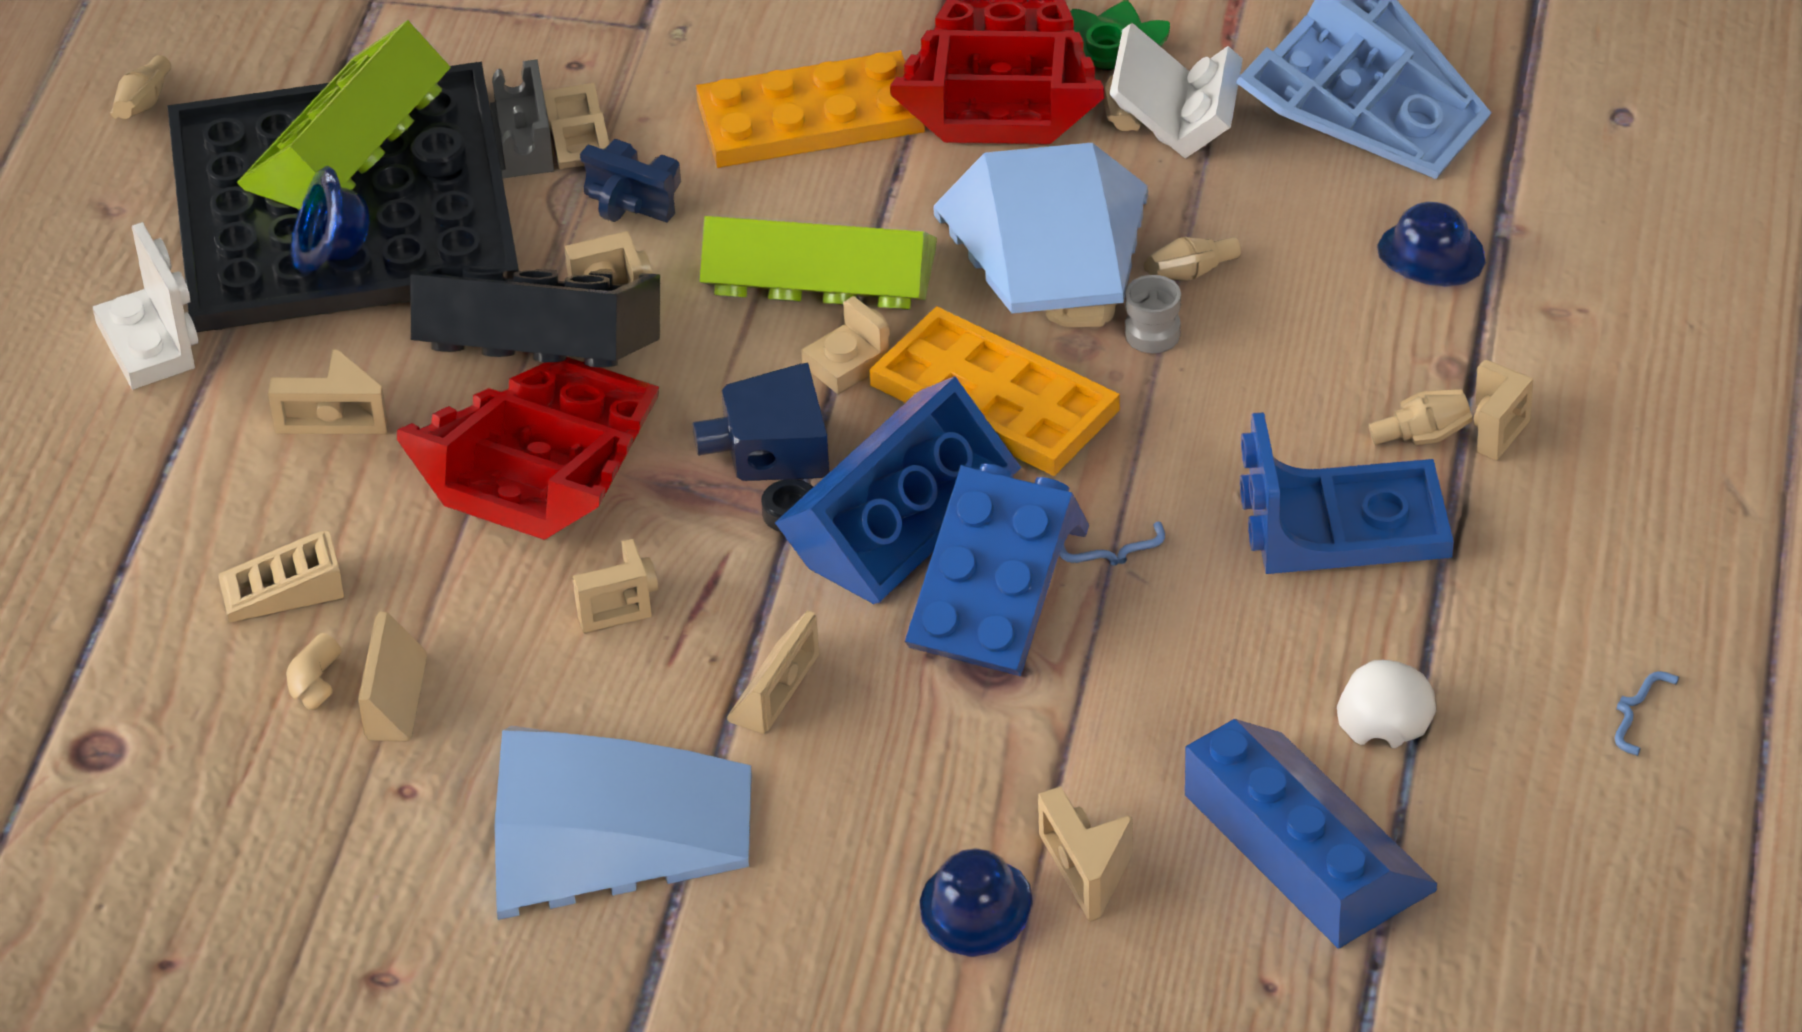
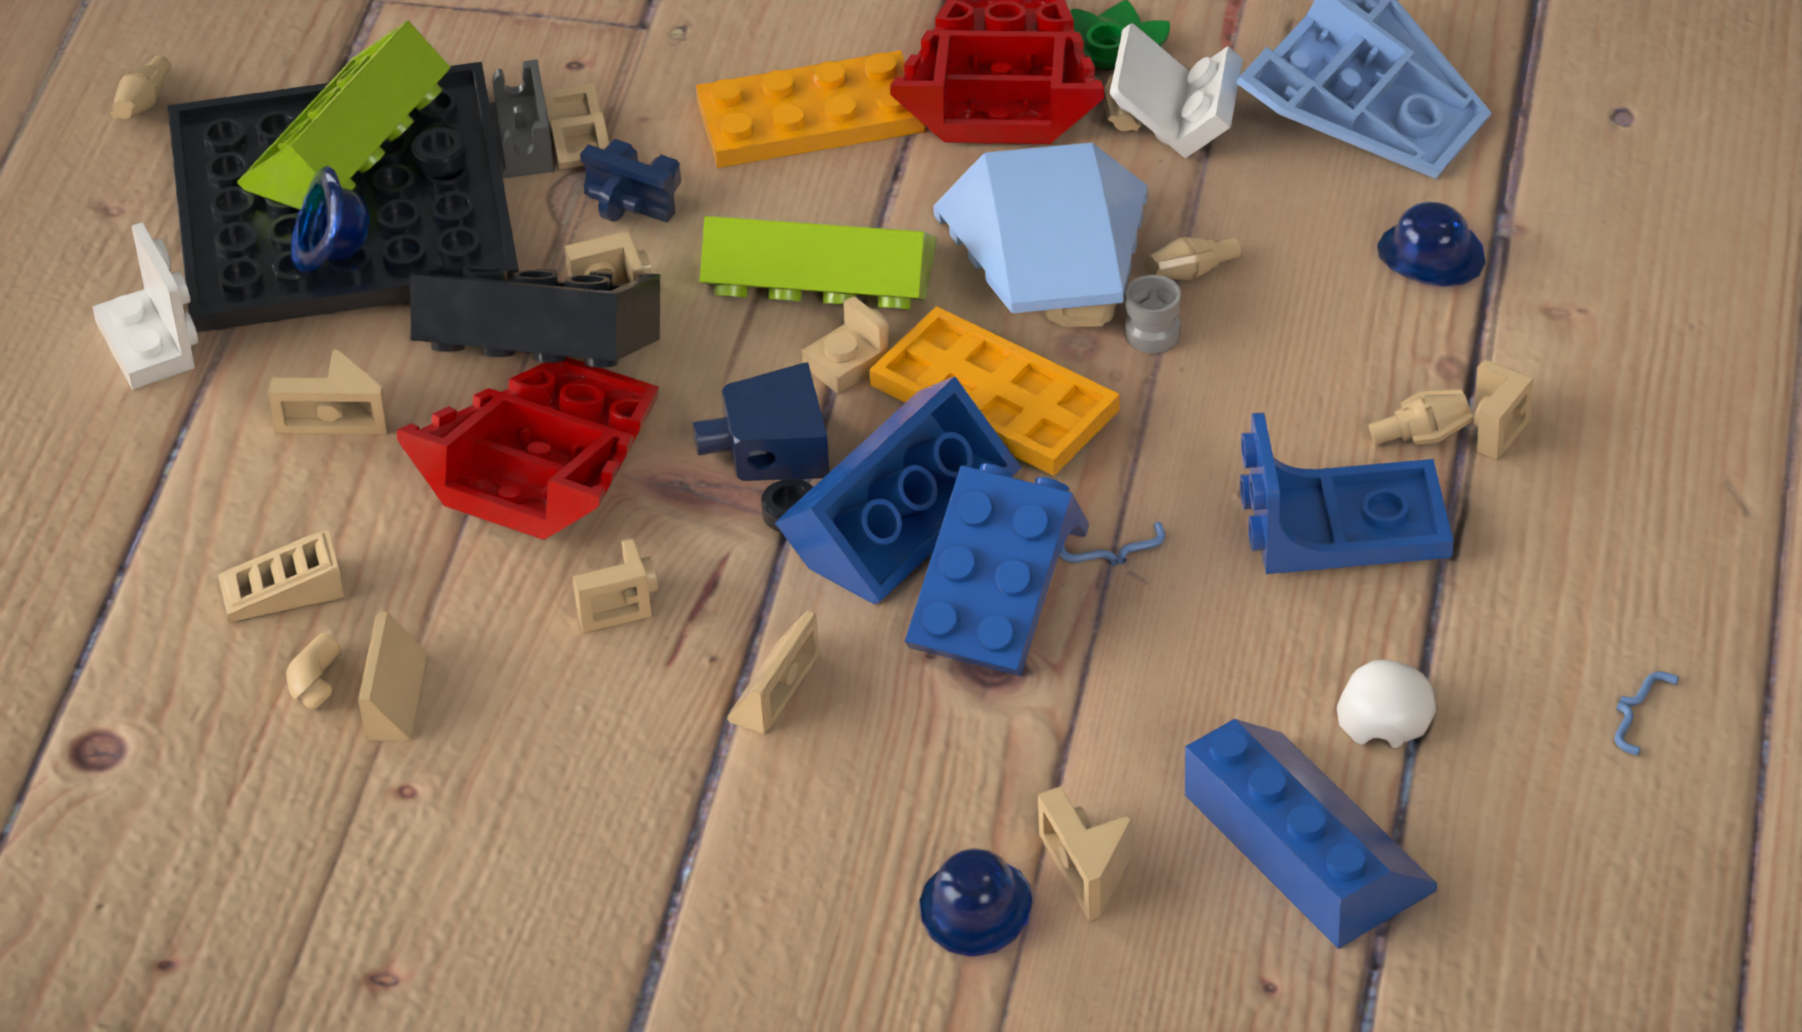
light blue wedge [495,726,752,920] -> none

